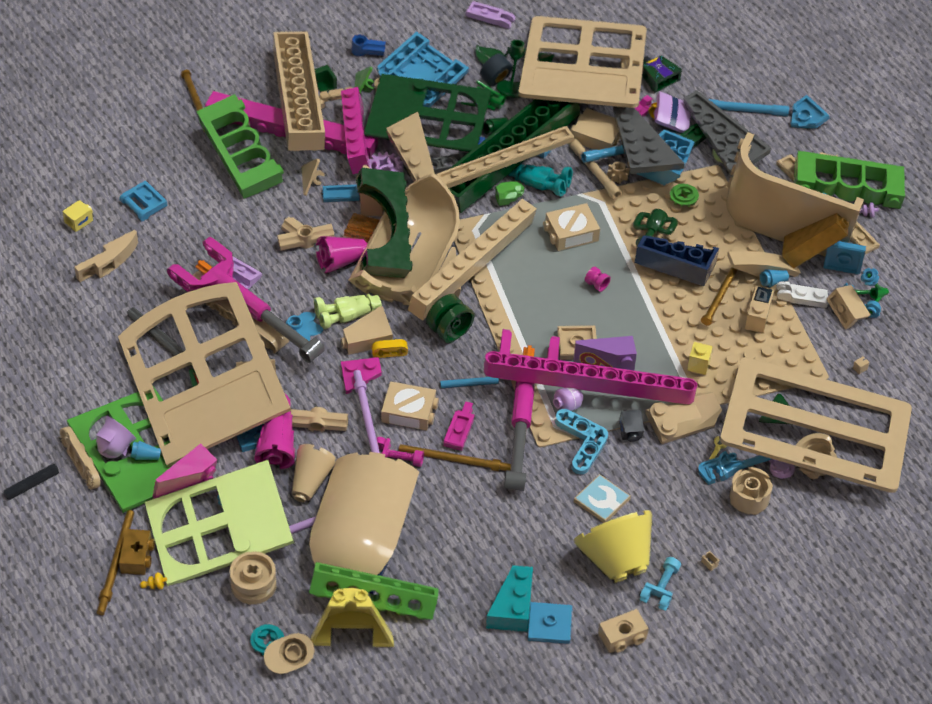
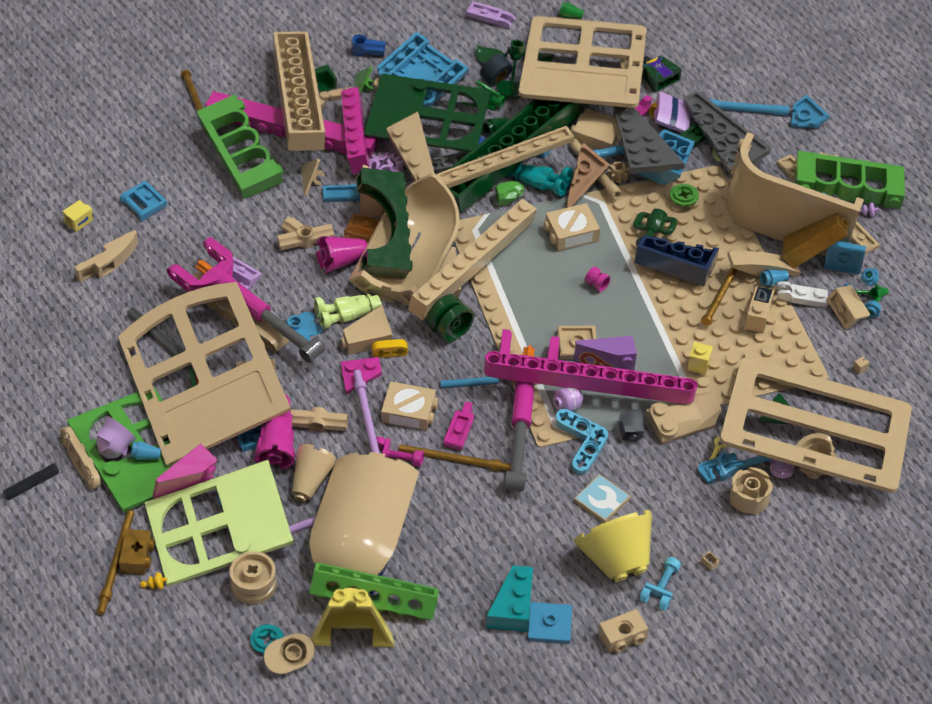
none -> green cone [559,2,585,20]
none -> medium nougat wing [565,143,610,208]

